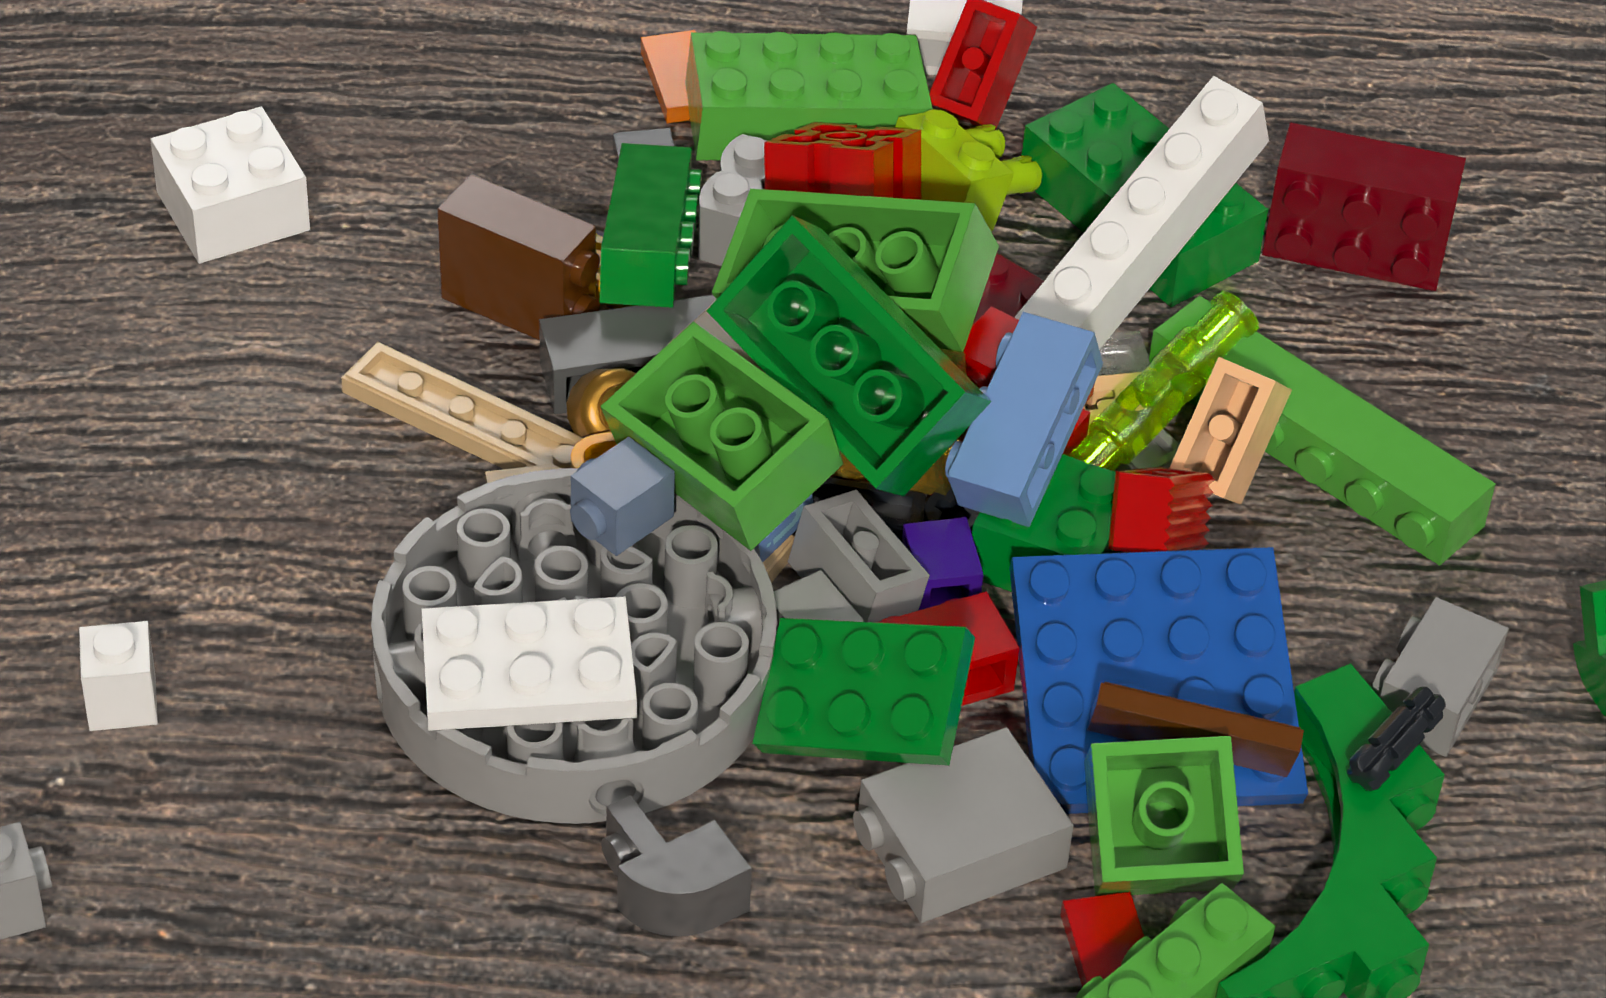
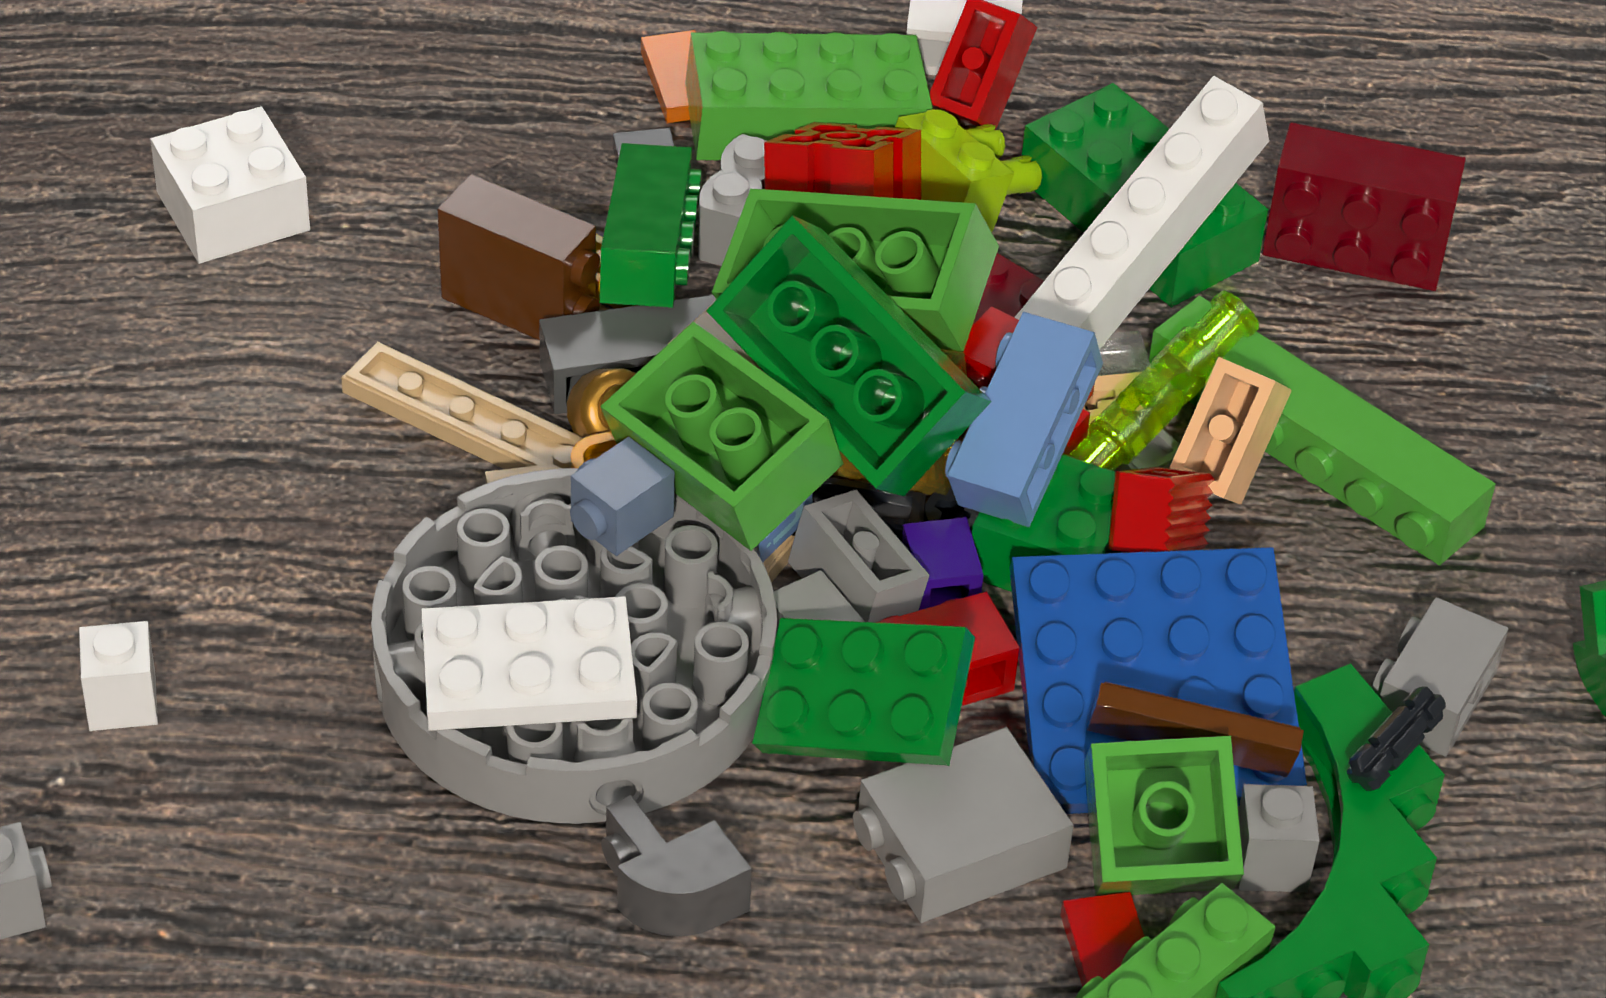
none -> light grey brick [1238,784,1319,892]

